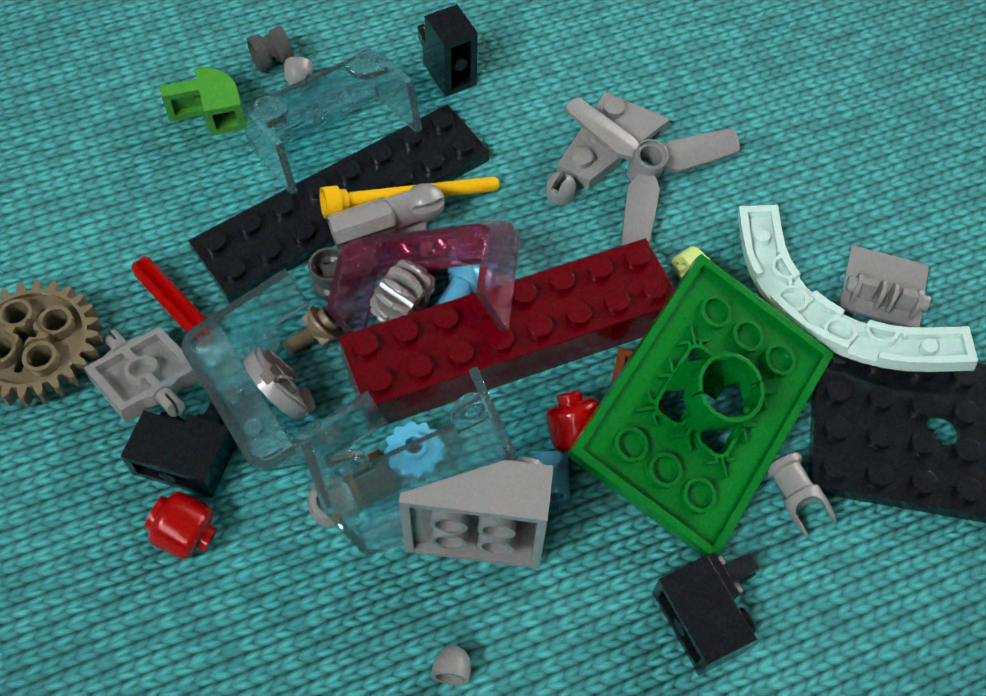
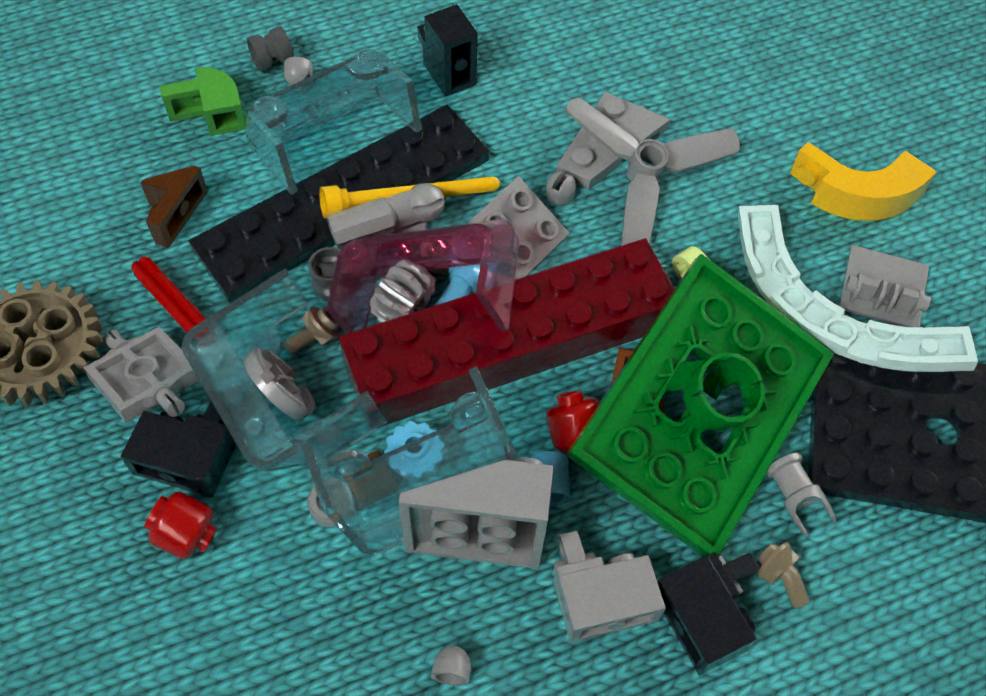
none -> reddish brown slope [140,166,208,249]
none -> light grey hinge [467,176,569,279]
none -> light grey hinge [553,531,666,643]
none -> dark tan plate [756,542,809,608]
none -> yellow arch [790,142,937,221]

